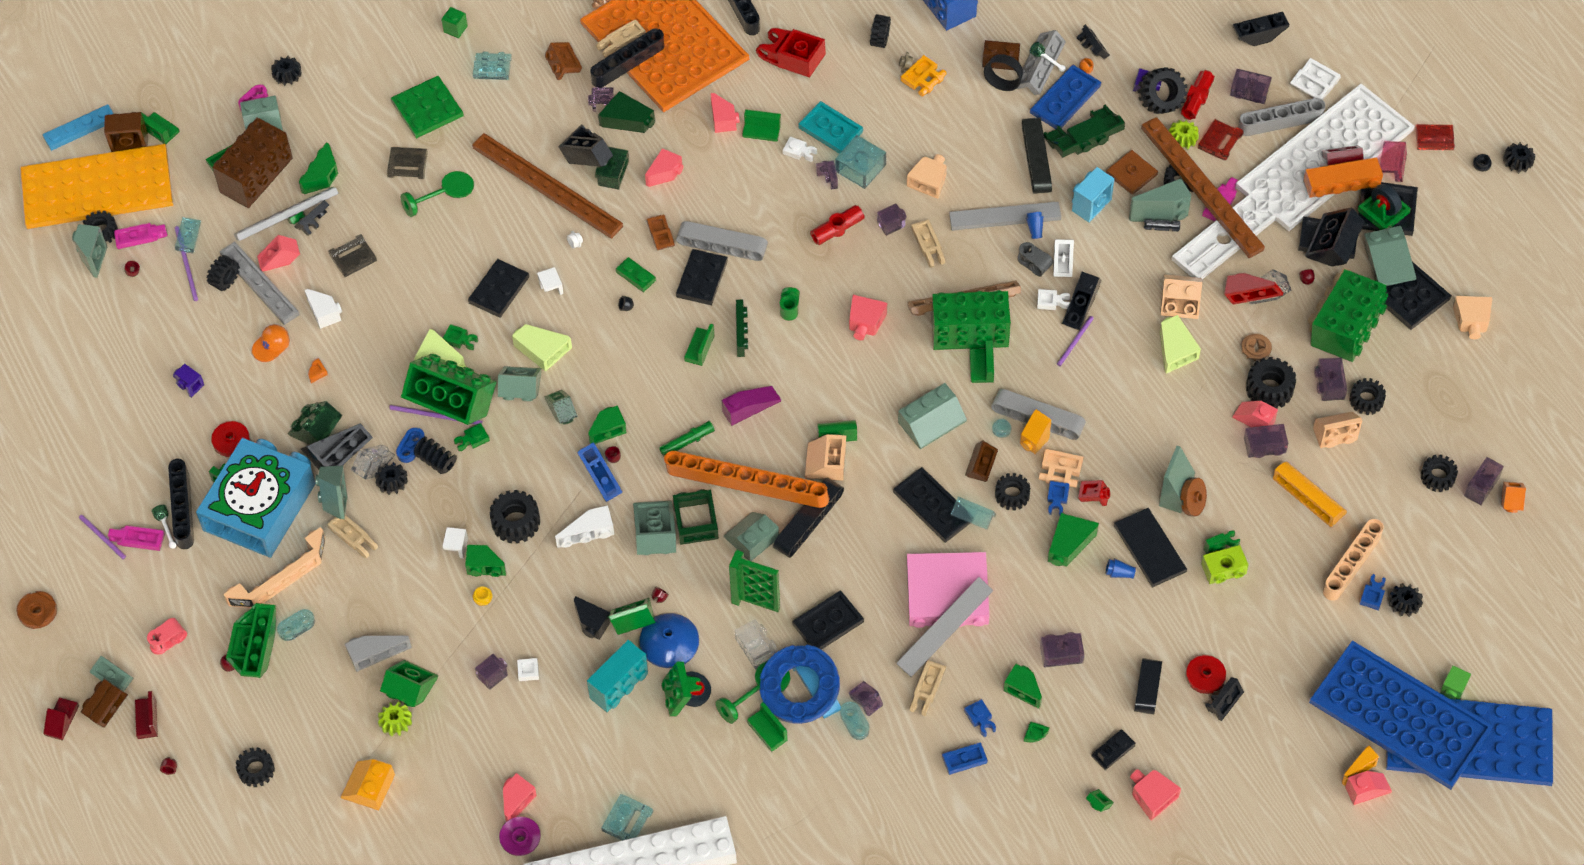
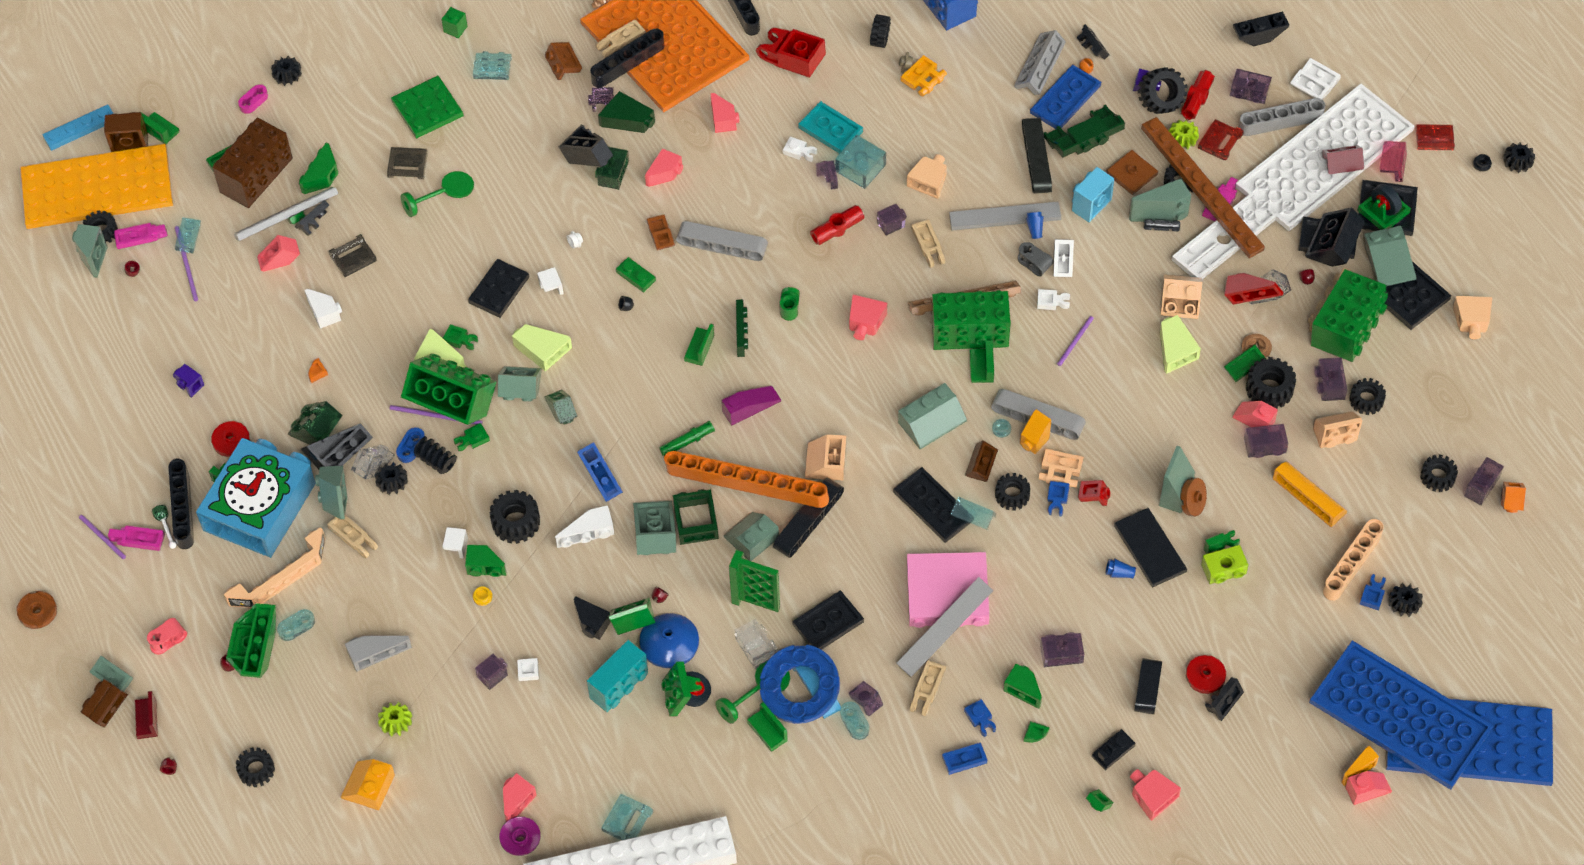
dark red slope [43,697,79,741] -> none
black tyre [206,255,240,291] -> none
light grey tile [220,242,299,325] -> none
sand green slope [240,95,283,131] -> none
orange cap [252,324,290,362] -> none
green slope [380,660,439,707] -> none
dark orange plate [472,133,623,239] -> none
green slope [588,405,627,444] -> none
dark red hinge [605,446,621,463] -> none
black plate [676,249,728,306] -> none
green panel [742,109,781,142] -> none
green brick [817,420,857,442] -> none
reddish brown brick [982,40,1020,70] -> none
black tyre [983,54,1023,91] -> none
hinge [1030,42,1066,72] -> none
green slope [1048,513,1099,567] -> none
black slope [1062,272,1102,331] -> none
orange brick [1303,157,1383,198] -> none
bright green brick [1440,666,1471,700] -> none
none -> green tile [1224,345,1266,382]

